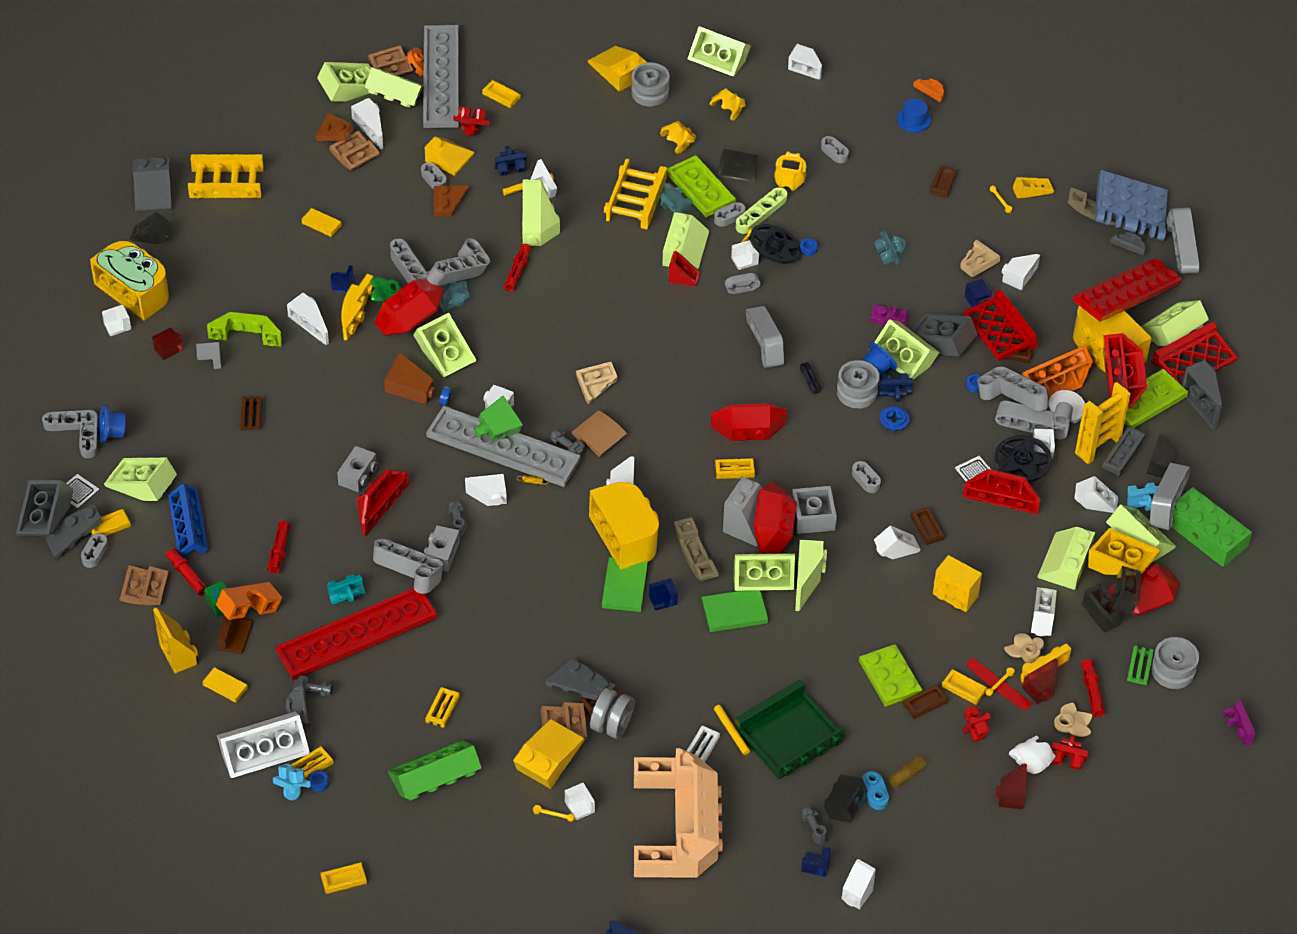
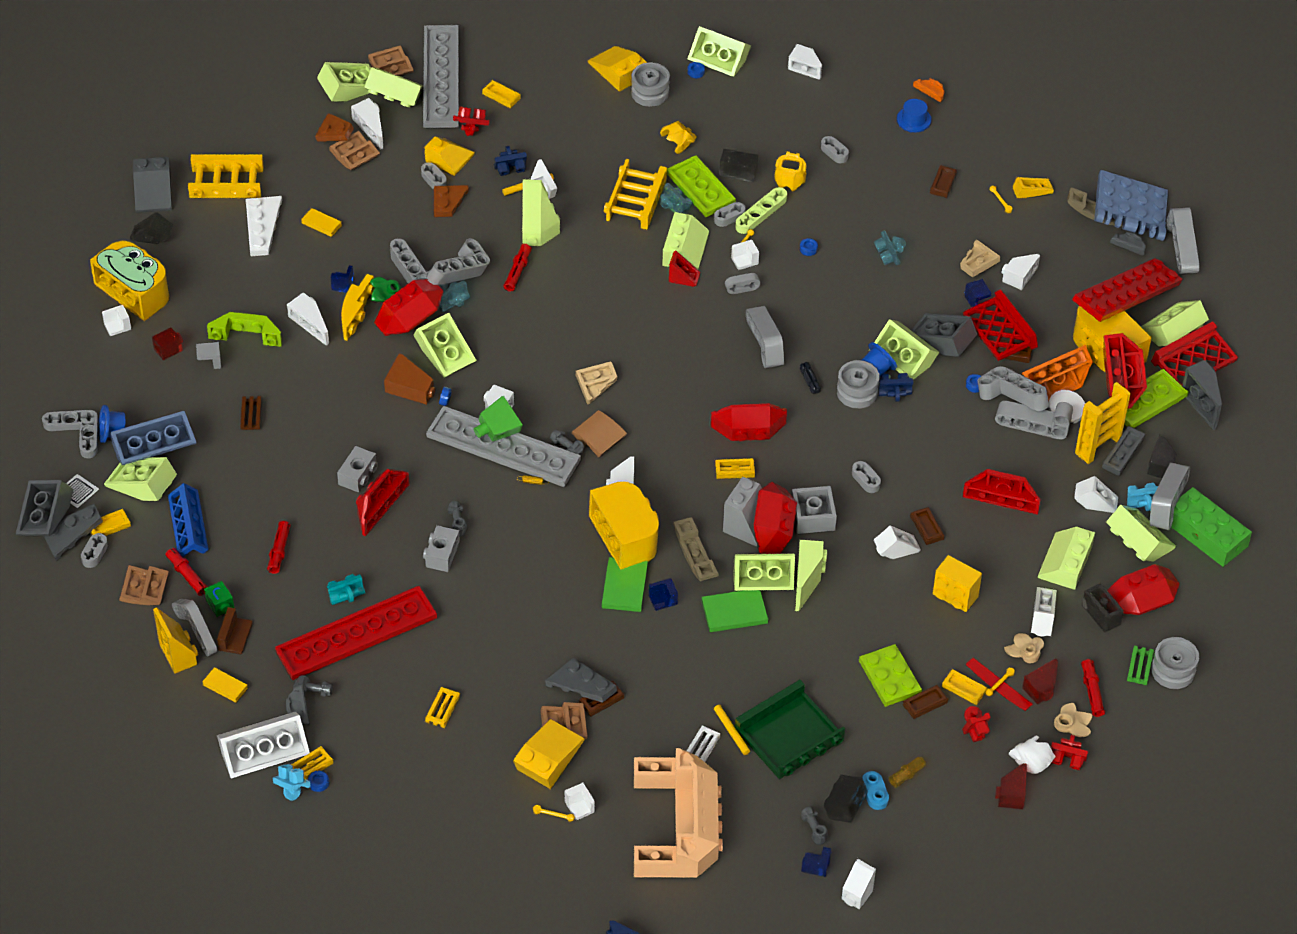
orange arch [216,582,282,620] -> none
yellow tile [320,863,367,894] -> none
light grey beam [373,539,443,594] -> none
bright green slope [387,740,481,800] -> none
orange plate [407,48,424,77] -> none
white slope [465,474,507,506] -> none
light grey wheel [590,687,635,740] -> none
yellow helmet [709,88,746,121] -> none
black wheel [750,224,801,264] -> none
magenta plate [870,304,909,326] -> none
blue gear [879,406,910,432] -> none
white sticker [955,456,991,481] -> none
black wheel [994,435,1052,482] -> none
yellow plate [1020,643,1071,684] -> none
white panel [1033,429,1055,459] -> none
yellow slope [1088,528,1161,575] -> none
clear smoke brick [1112,566,1141,615] -> none
magenta plate [1223,700,1256,746] -> none
none -> sand blue slope [111,411,196,465]
none -> light grey beam [172,599,217,656]
none -> white wing [246,196,282,256]
none -> blue tile [687,62,705,78]

